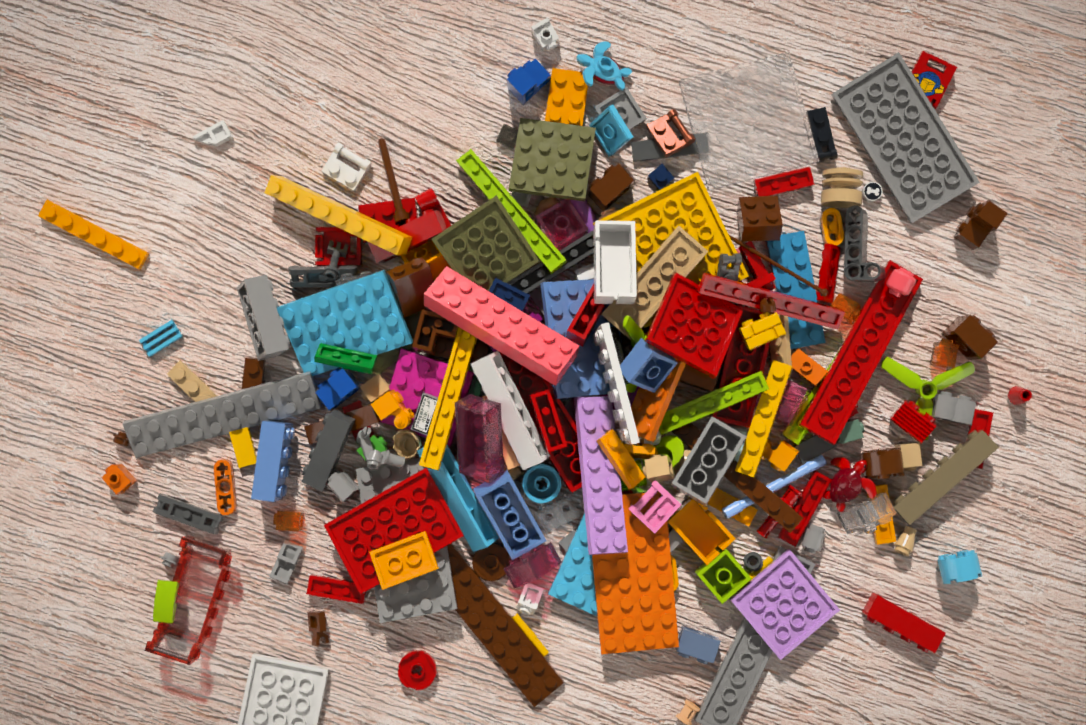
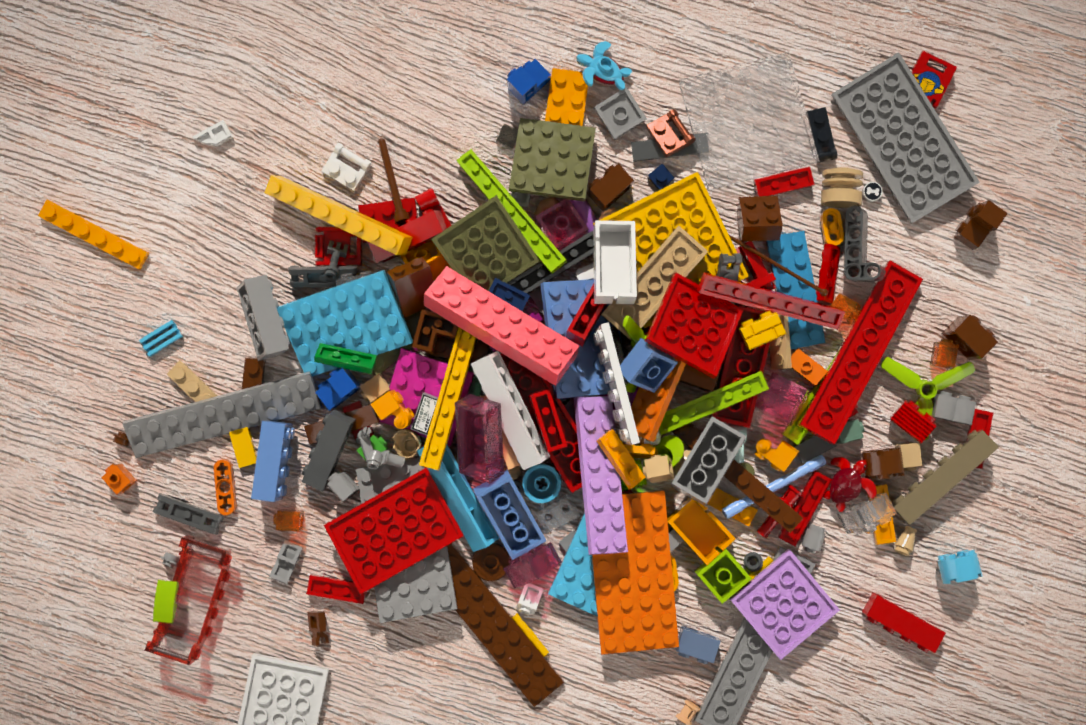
light orange plate [369,531,439,590] -> none
red plate [398,650,437,690] -> none
white brick [531,17,559,51] -> none
medium azure tile [589,105,633,157] -> none
bright pink plate [628,480,682,533] -> none
yellow plate [735,360,793,478] -> none
reddish brown hinge [760,297,776,313] -> none
coral head [886,267,916,297] -> none
red cone [1008,386,1032,405] -> none

